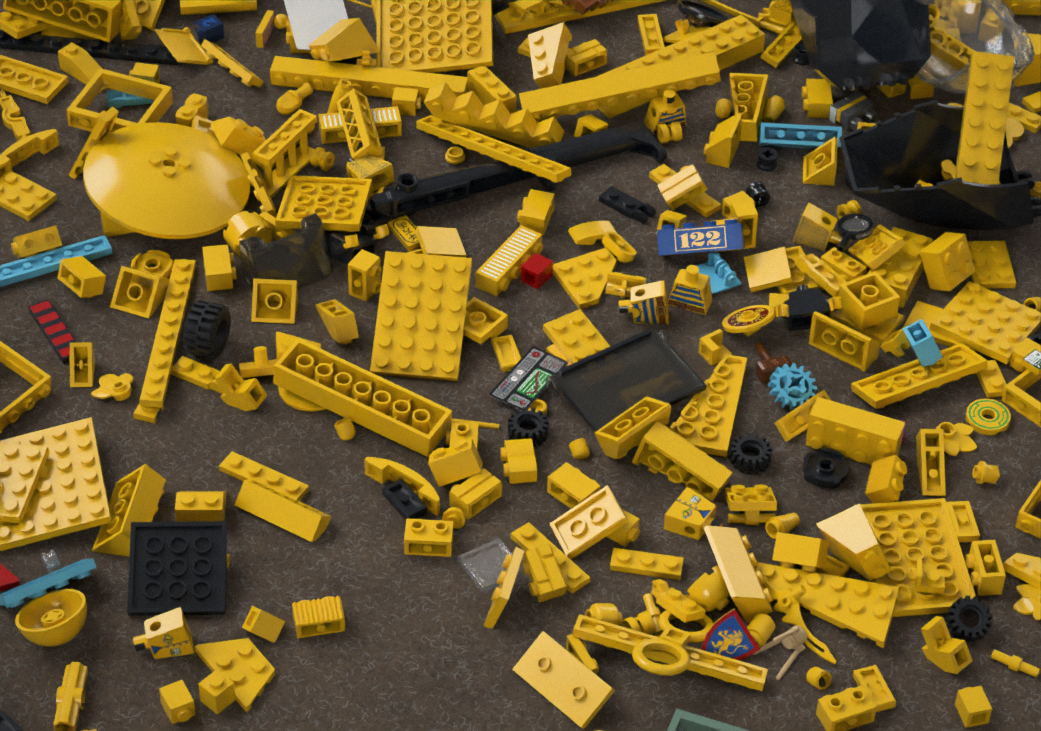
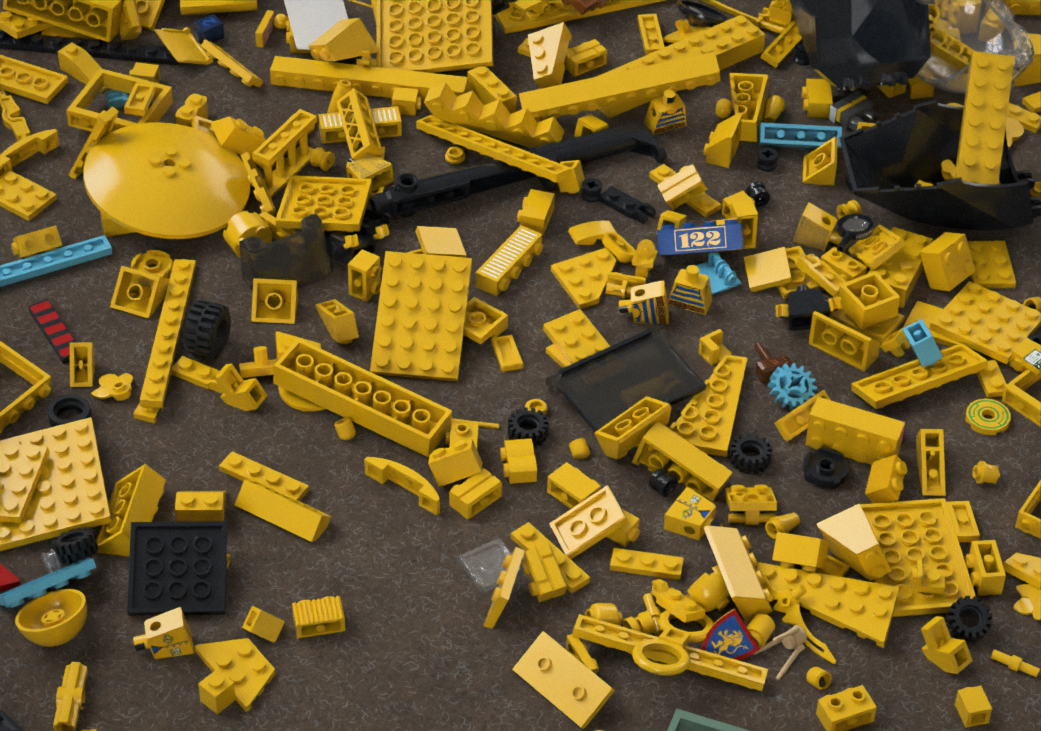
yellow brick [58,256,106,298] -> none
yellow brick [159,680,195,724] -> none
yellow brick [202,244,236,291] -> none
yellow arm [276,83,313,115] -> none
black plate [382,479,427,520] -> none
yellow tile [388,215,421,251] -> none
yellow brick [404,519,453,557] -> none
yellow plate [442,507,466,529] -> none
sticker [489,346,568,411] -> none
red brick [520,253,553,290] -> none
yellow wheel [657,121,682,144] -> none
yellow shield [722,305,776,336] -> none
yellow tile [769,293,789,312] -> none
yellow plate [853,665,896,712] -> none
yellow plate [936,422,977,456] -> none
none -> black tyre [47,394,92,427]
none -> black tyre [52,528,99,564]
none -> yellow plate [124,83,156,116]
none -> yellow brick [558,160,585,194]
none -> black wheel [581,178,602,203]
none -> yellow hips [632,239,658,277]
none -> black wheel [649,468,678,497]

